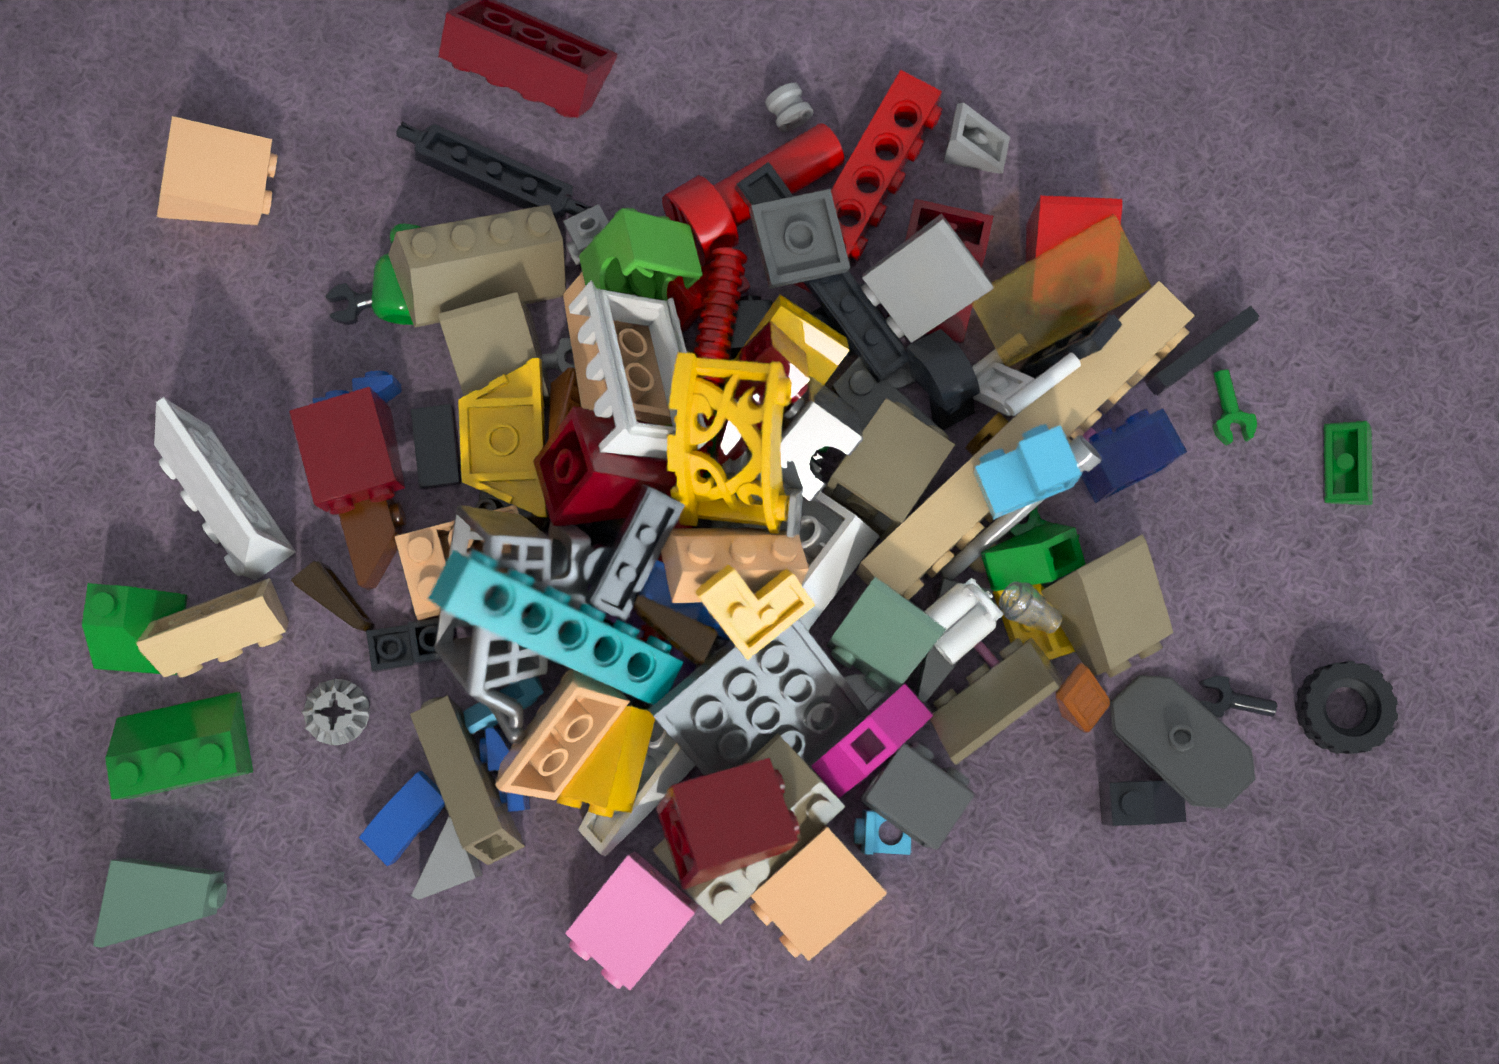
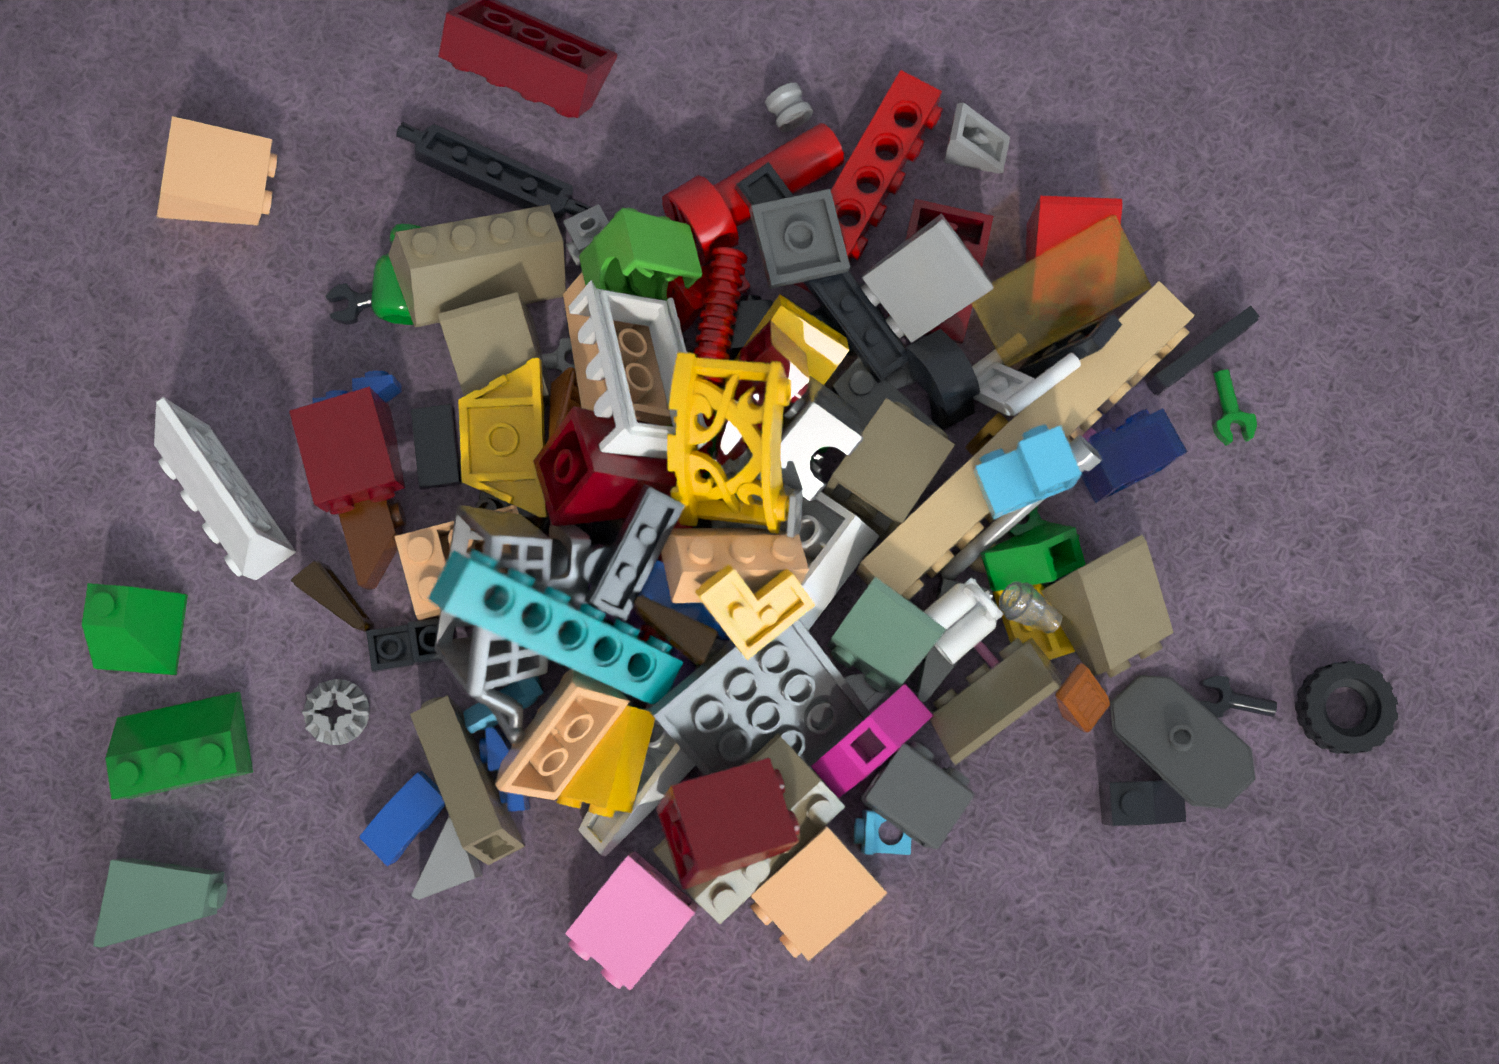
tan slope [136,578,289,678] -> none
green slope [1324,421,1373,505] -> none

